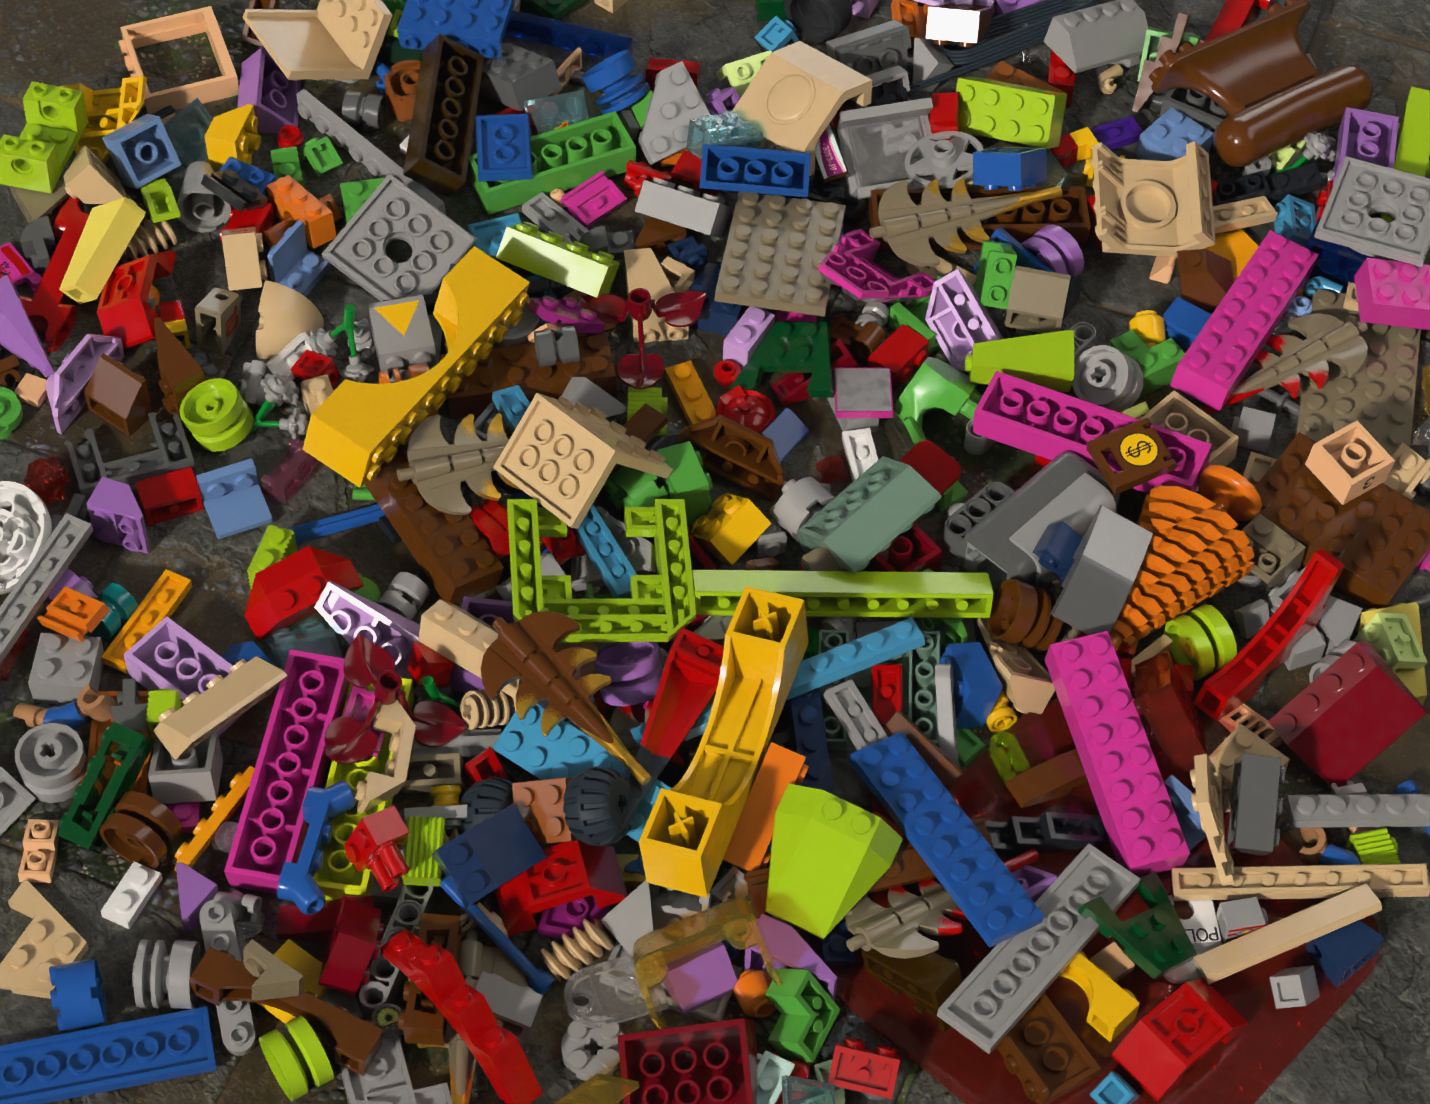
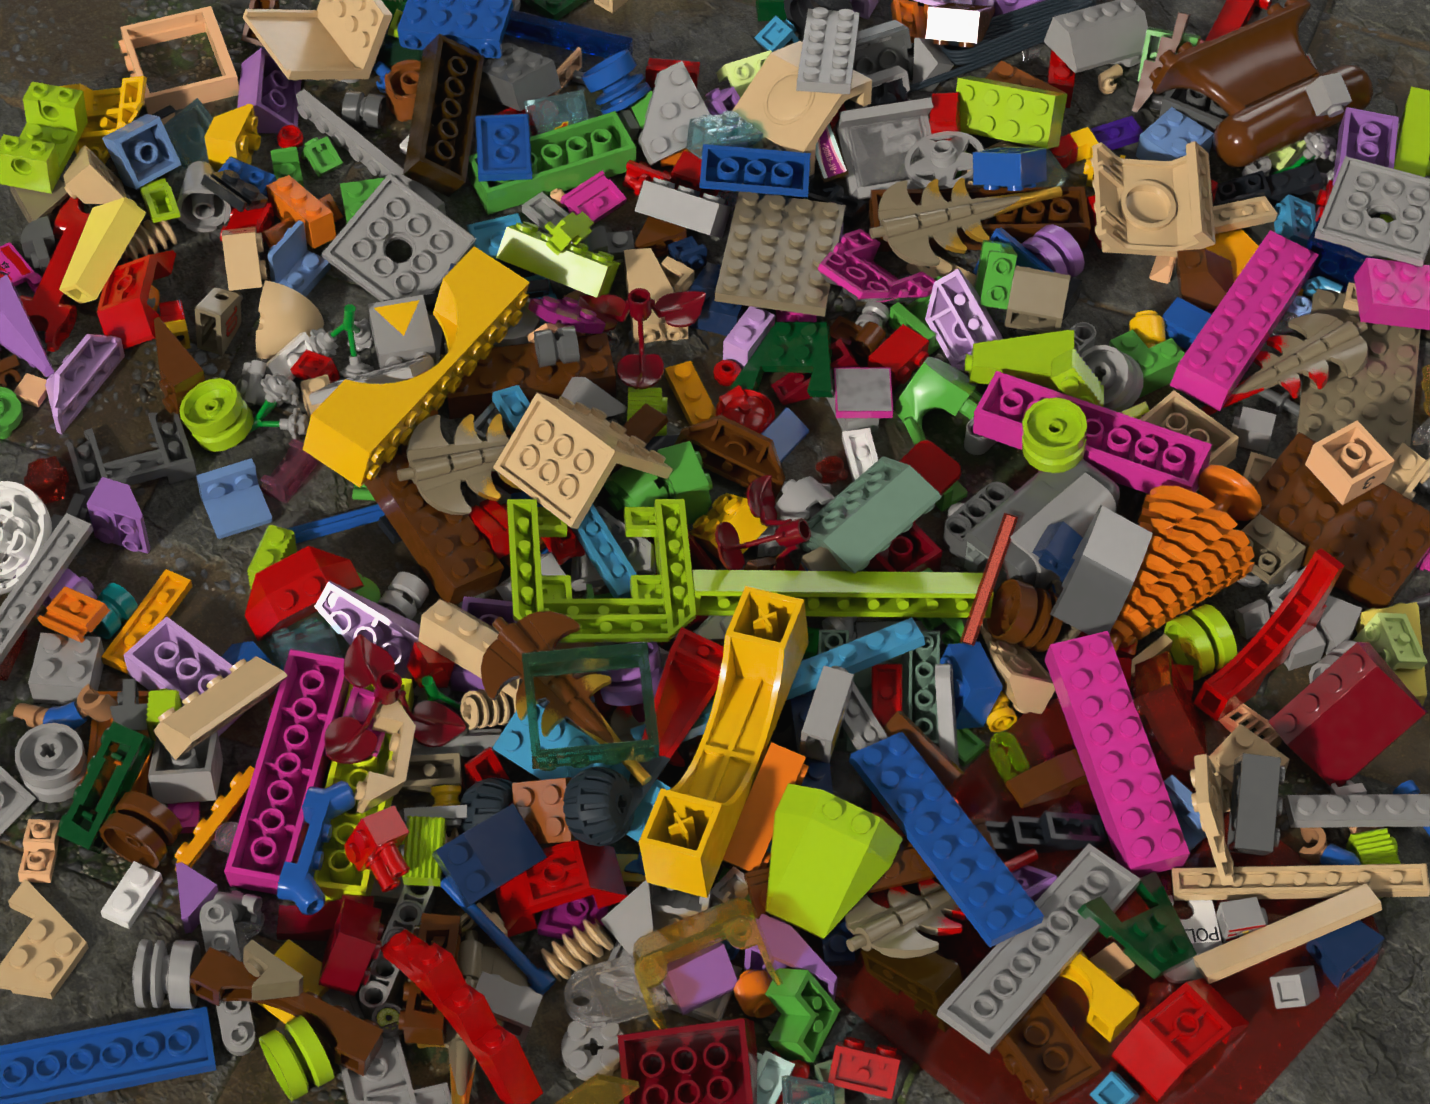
blue brick [49,959,107,1031] -> none
reddish brown slope [84,353,152,437] -> none
red brick [135,467,204,526] -> none
reddish brown container [1087,418,1177,495] -> none
none -> light grey tile [309,356,435,405]
none -> clear green window [522,642,659,771]
none -> lime piece [544,211,594,256]
none -> dark red plant [715,475,811,571]
none -> light grey plate [796,7,860,95]
none -> light grey brick [799,666,854,764]
none -> clear red sticker [960,513,1018,646]
none -> lime wheel [1022,397,1087,473]
none -> lime brick [1050,349,1104,407]
none -> light grey brick [1305,73,1352,117]

